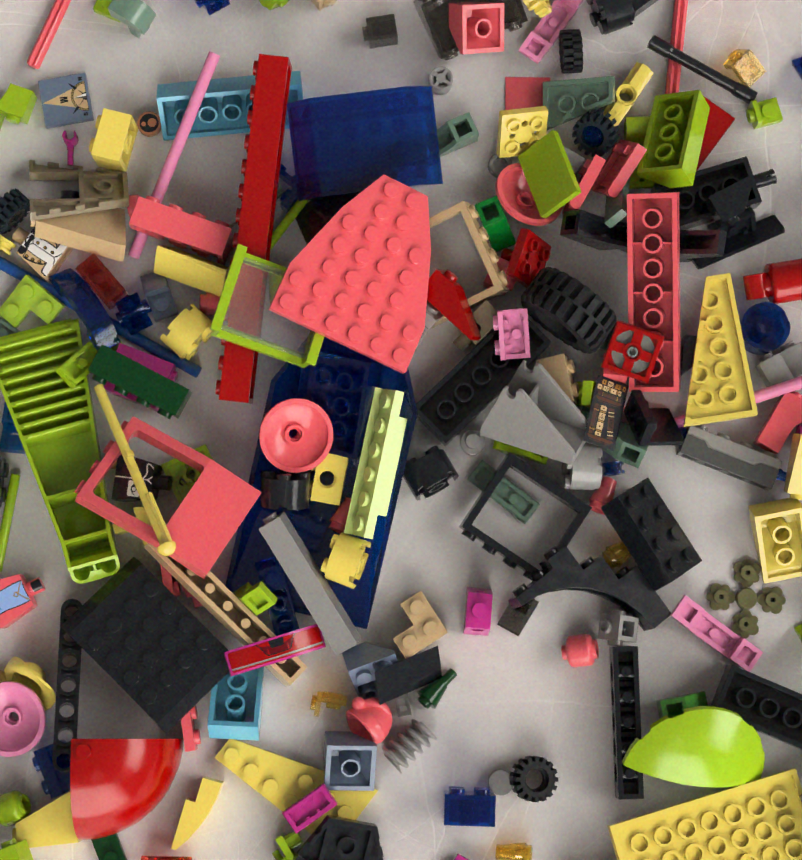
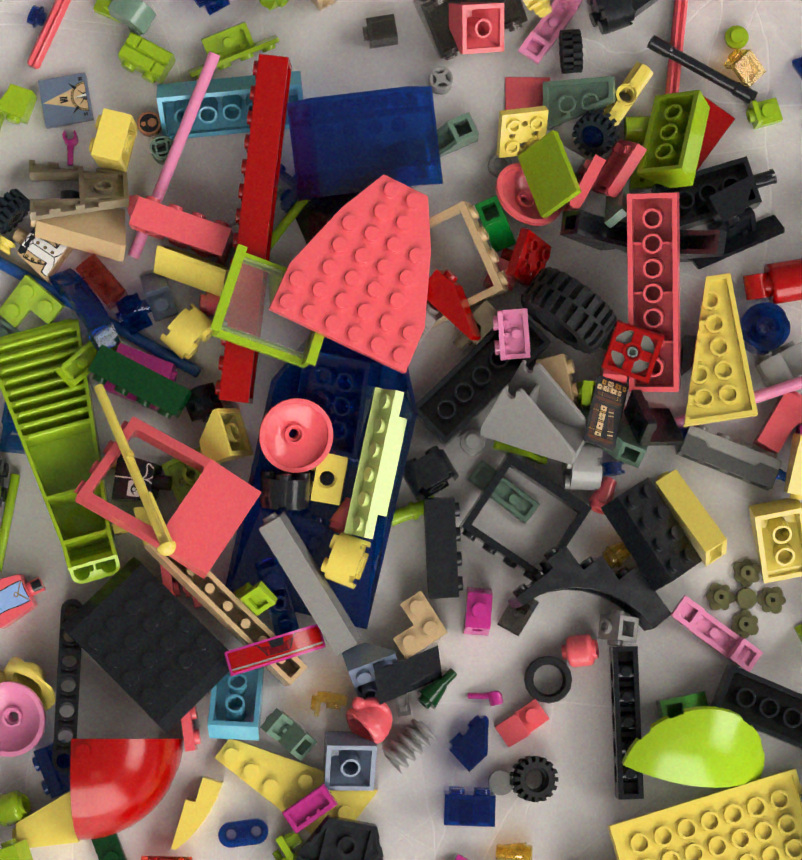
none -> clear blue plate [27,5,47,28]
none -> lime brick [118,32,176,84]
none -> sand green wheel [150,135,173,165]
none -> black brick [185,382,223,423]
none -> lime bracket [188,21,280,79]
none -> light yellow slope [199,408,254,464]
none -> clear blue plate [218,818,269,848]
none -> sand green brick [260,708,317,761]
none -> lime pin [388,495,435,526]
none -> black brick [423,496,463,599]
none -> clear blue slope [448,715,489,772]
none -> dark pink hand [468,691,503,706]
none -> coral slope [495,699,549,747]
none -> black tyre [524,656,572,704]
none -> light yellow slope [655,469,727,567]
none -> lime plate [724,25,749,50]

